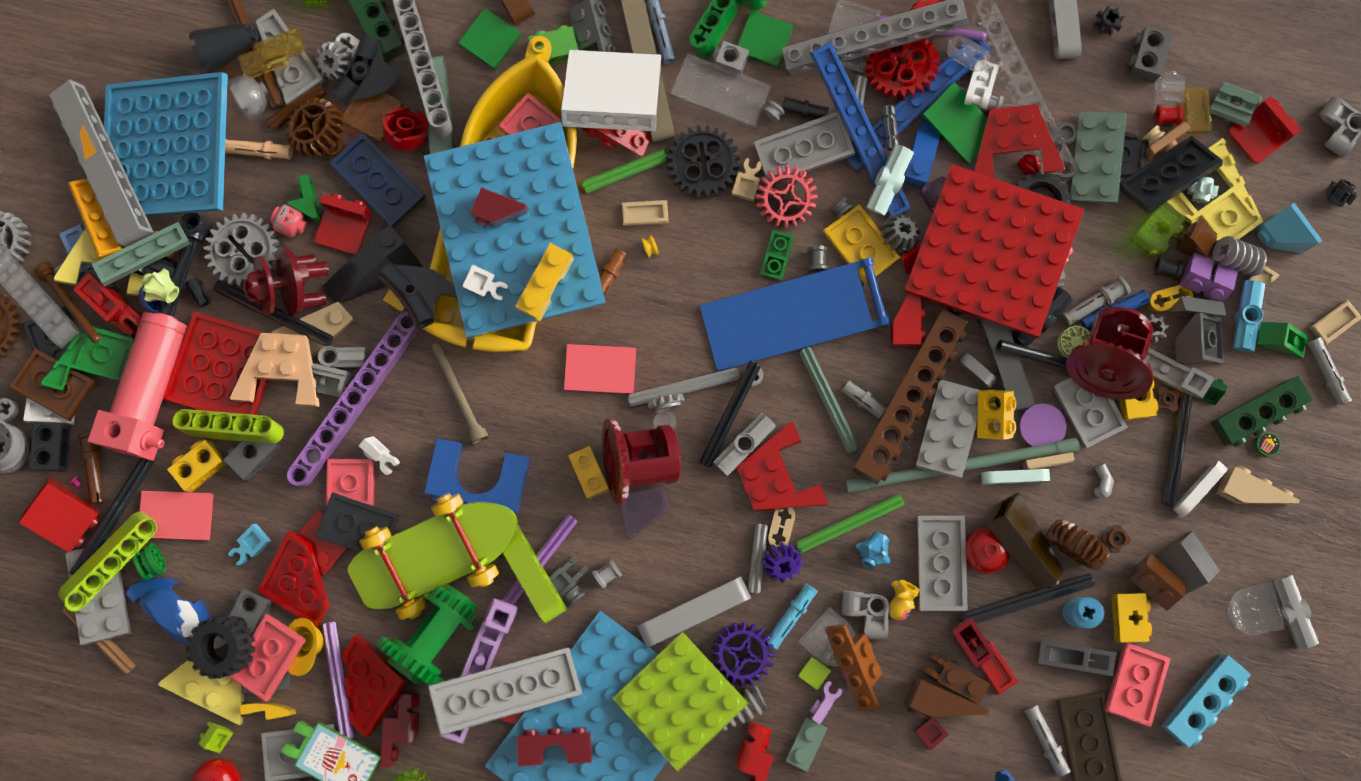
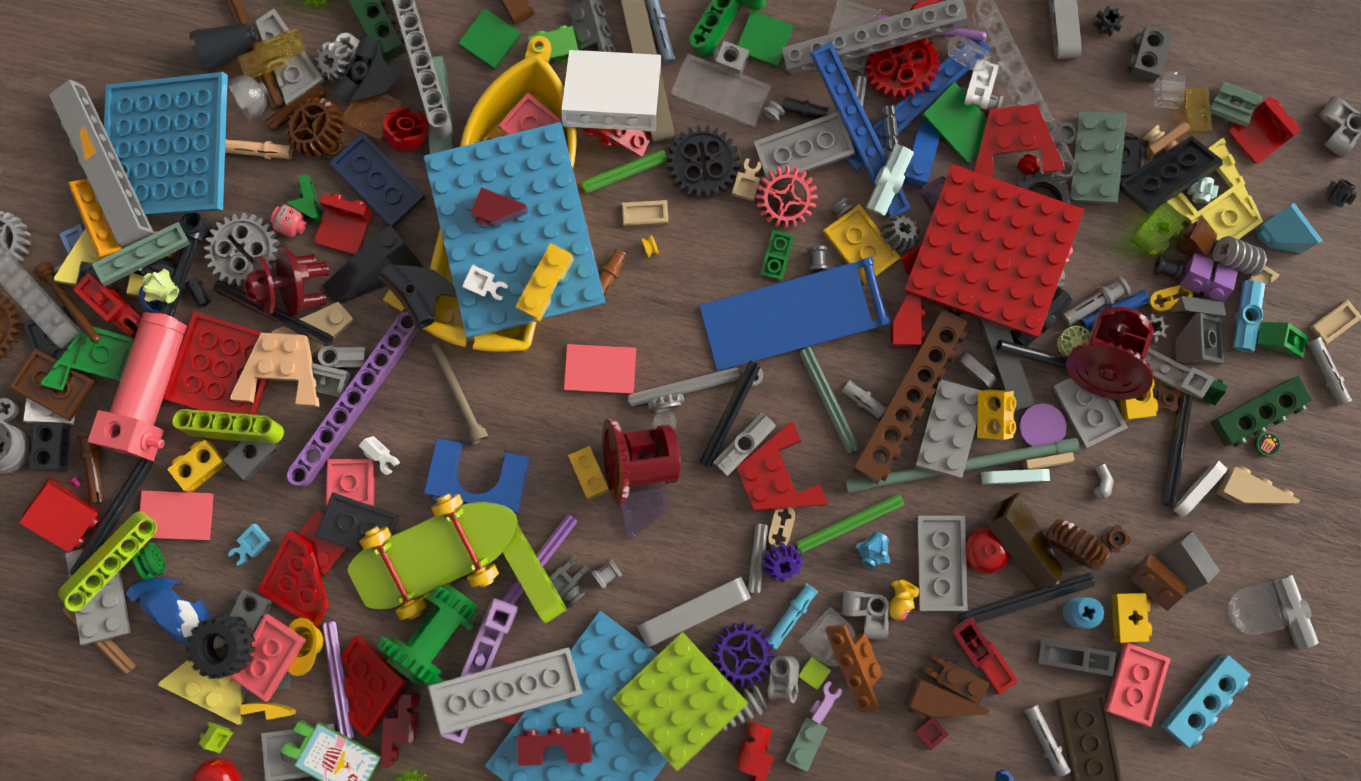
red bush [1154,105,1183,126] -> none
none -> light grey piece [768,655,799,703]

